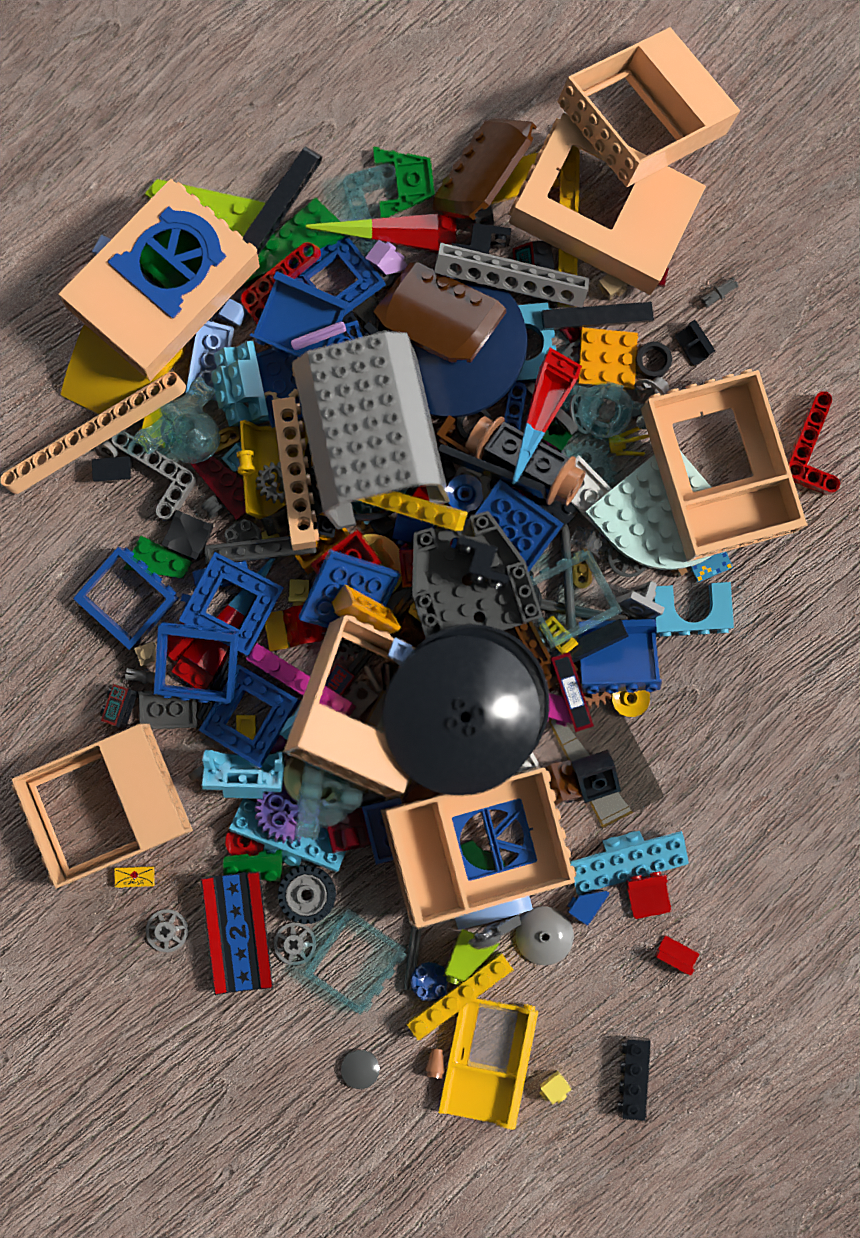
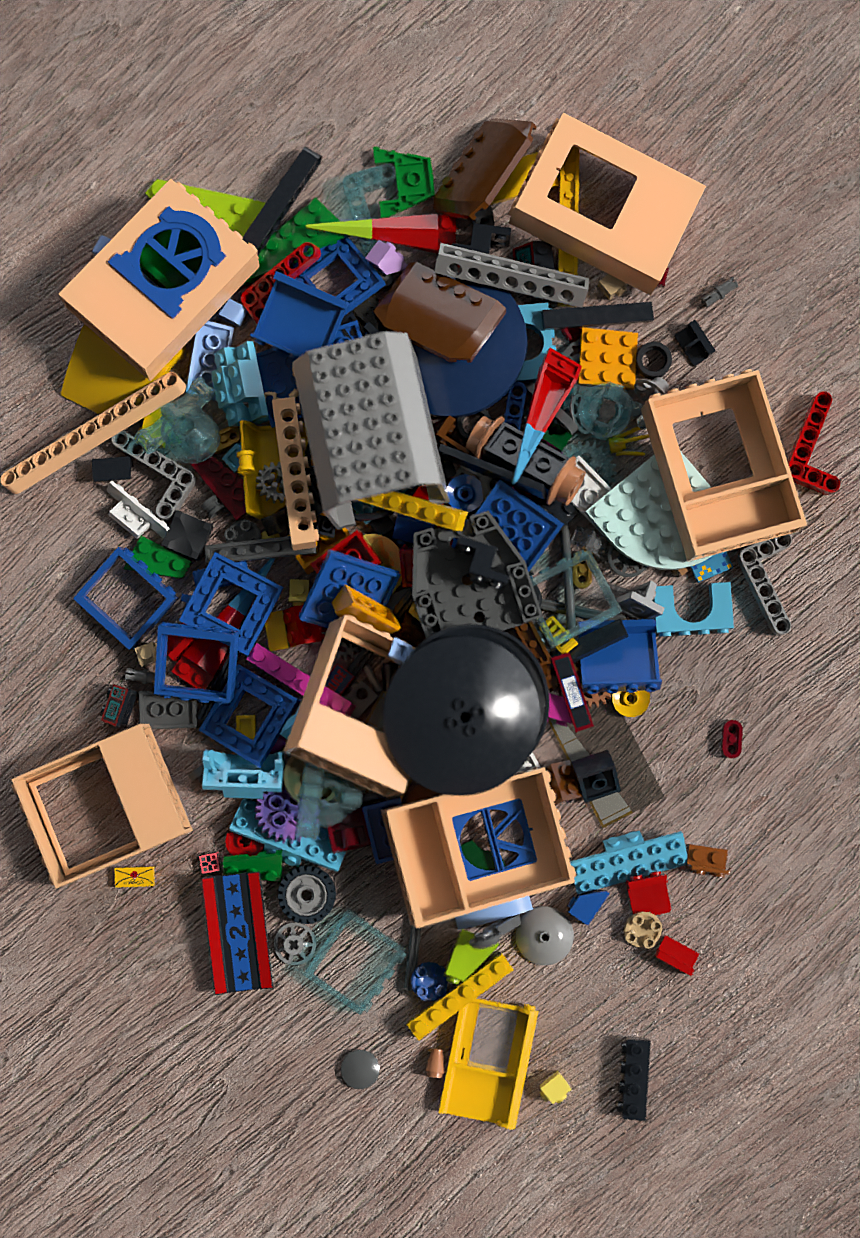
light grey tile [99,441,118,458] -> none
light grey wheel [146,909,188,952] -> none
lavender axle [291,322,346,350] -> none
light nougat panel [557,27,740,187] -> none
none -> white bracket [107,481,169,539]
none -> tile [198,852,222,875]
none -> tan dish [624,912,662,949]
none -> dark orange bracket [685,844,730,878]
none -> dark red plate [721,720,743,759]
none -> light grey beam [737,534,792,636]

